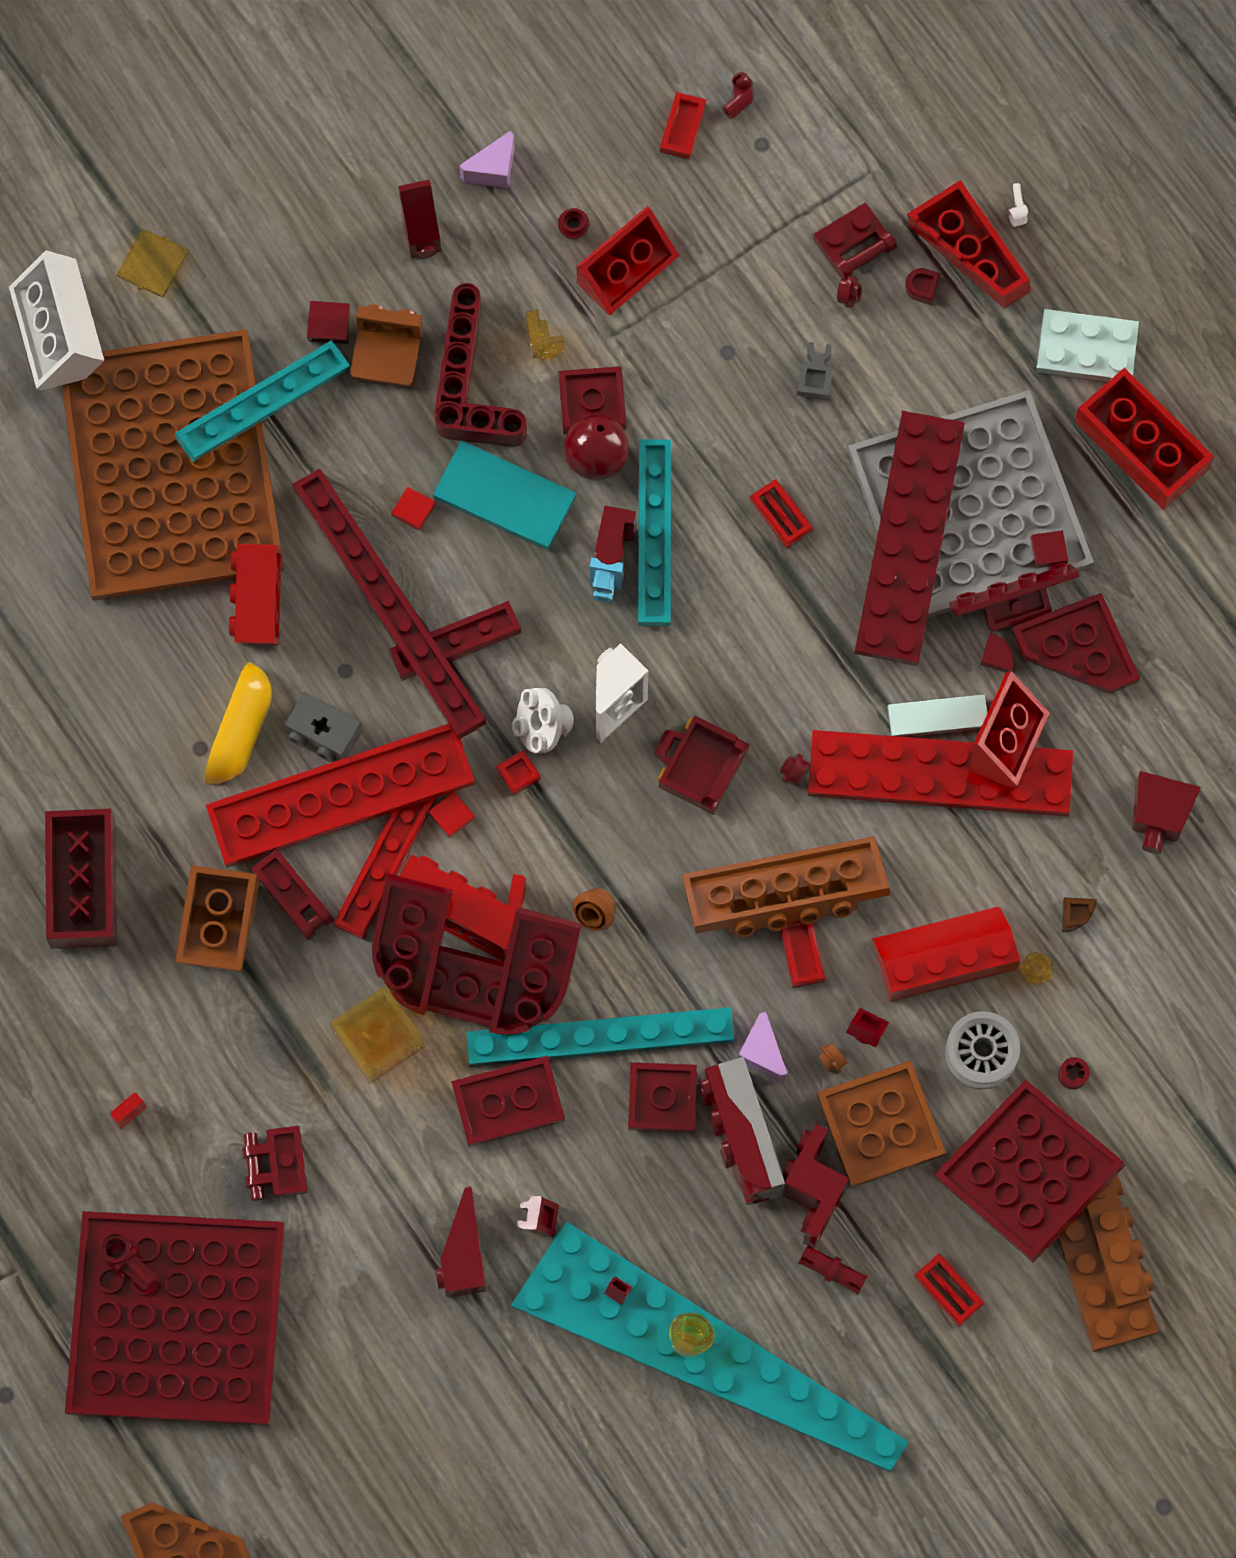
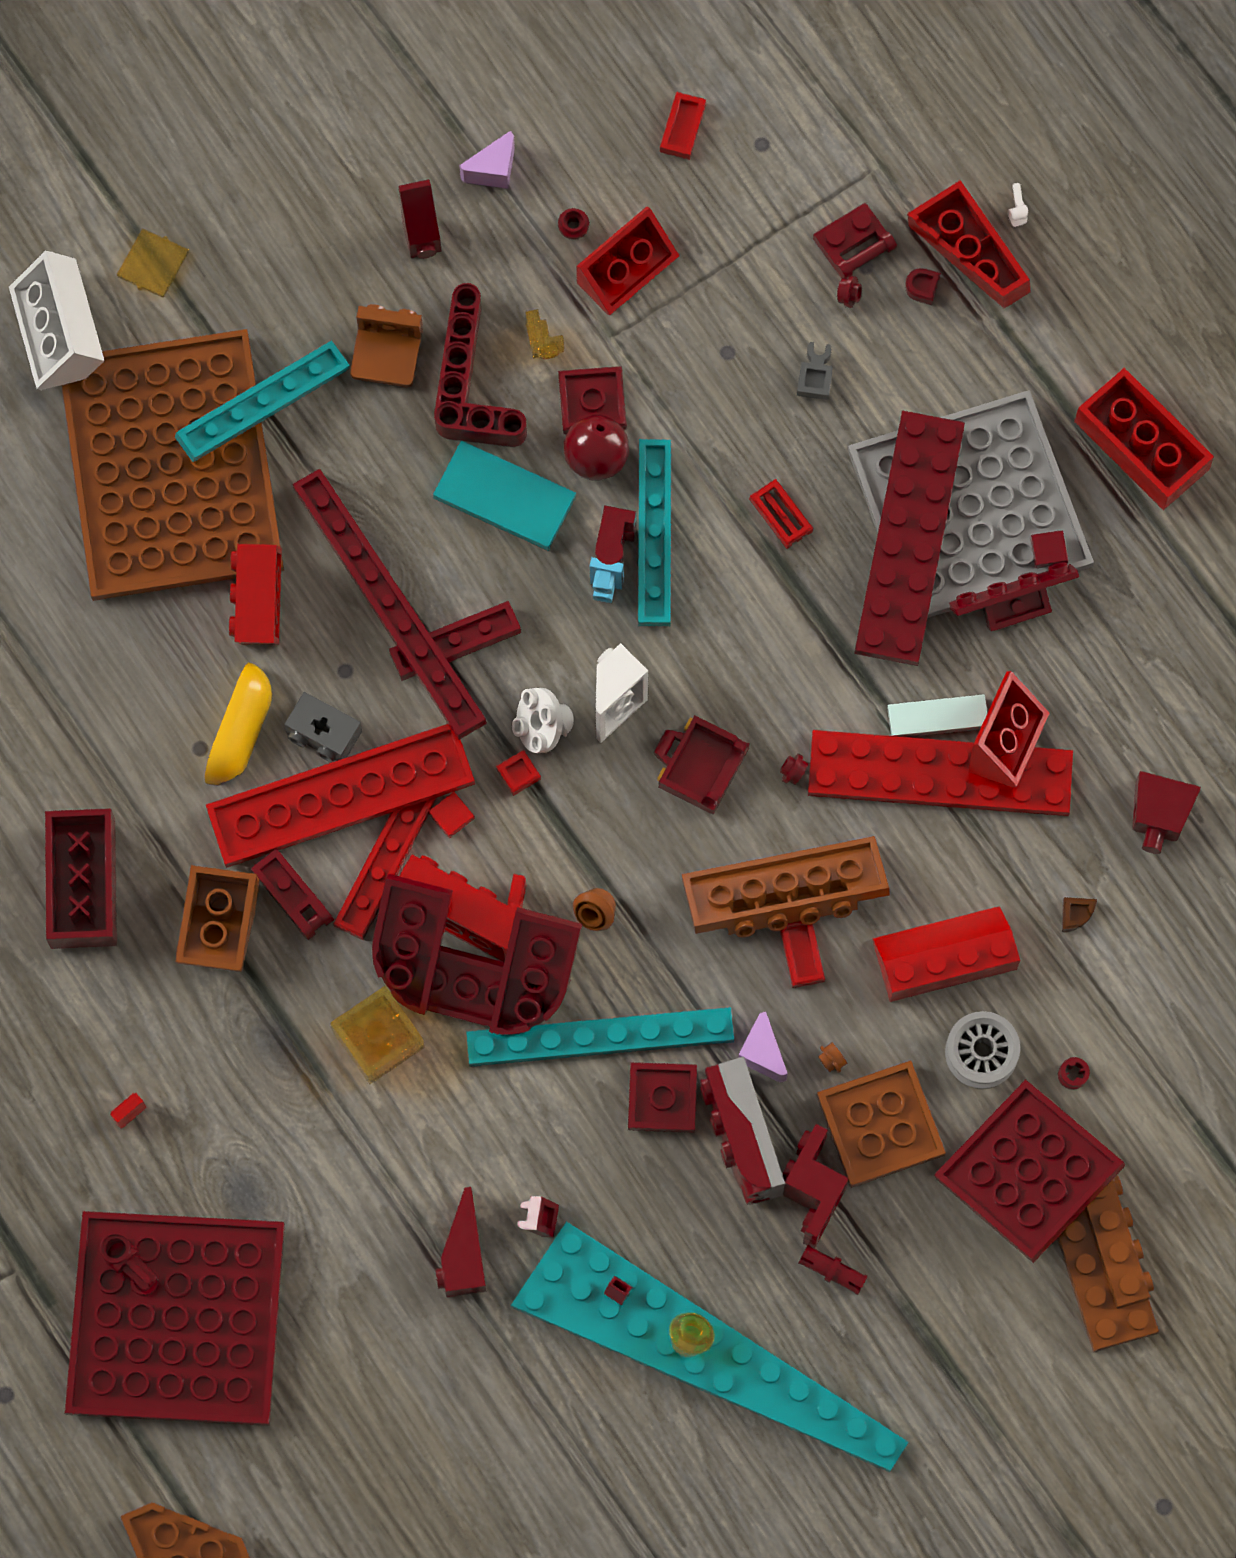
dark red plate [242,1125,308,1201] -> none
dark red piece [307,301,351,344] -> none
red tile [391,486,436,531] -> none
dark red plate [451,1056,565,1147] -> none
dark red arm [722,72,754,119] -> none
dark red plate [846,1008,889,1048] -> none
red tile [914,1253,985,1327] -> none
dark red tile [980,632,1014,672] -> none
dark red plate [1011,593,1140,694] -> none
clear yellow plate [1021,952,1054,984] -> none
light aqua plate [1036,309,1139,382] -> none

